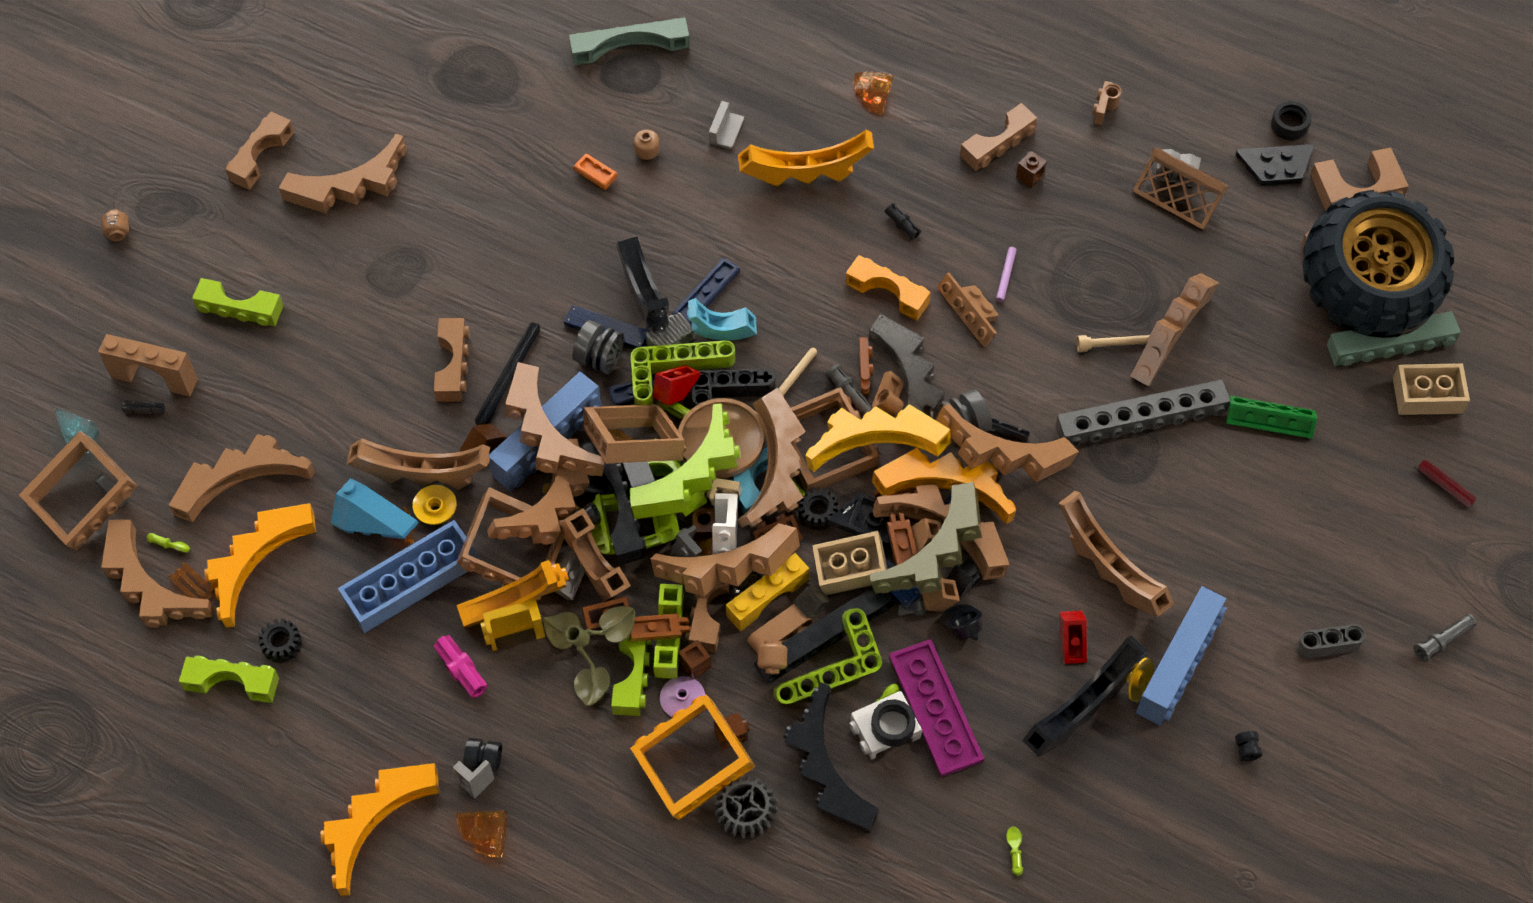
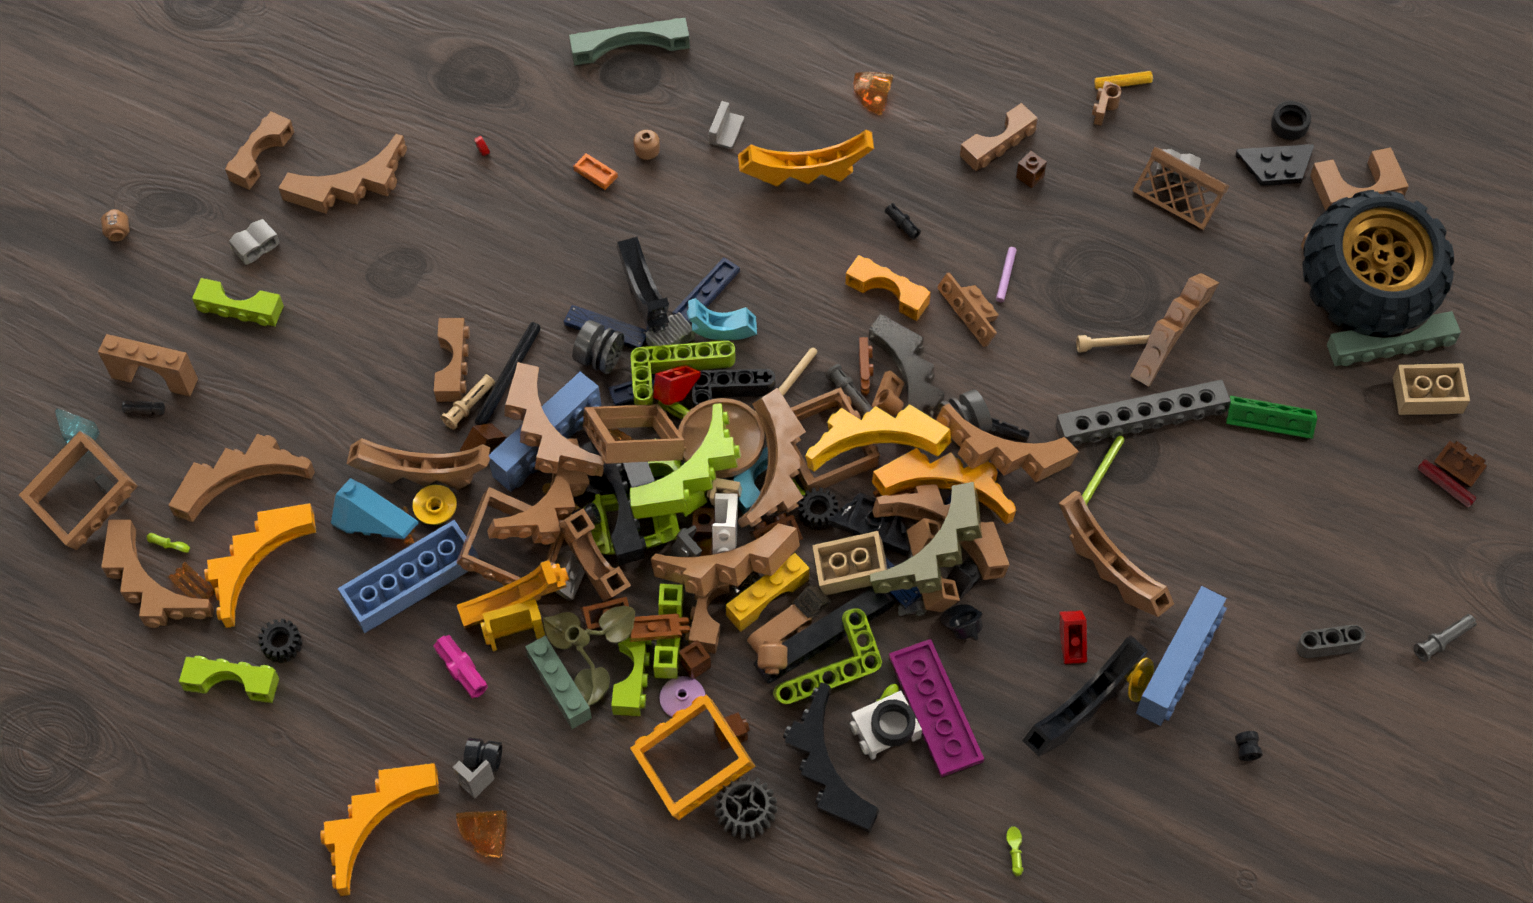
dark orange hinge [886,512,917,566] -> none
none -> light grey brick [229,219,280,265]
none -> tan pin [441,374,495,430]
none -> red tile [474,135,490,156]
none -> sand green brick [525,636,592,729]
none -> lime piece [1082,436,1124,507]
none -> yellow axle [1094,71,1153,90]
none -> reddish brown bracket [1434,441,1487,487]

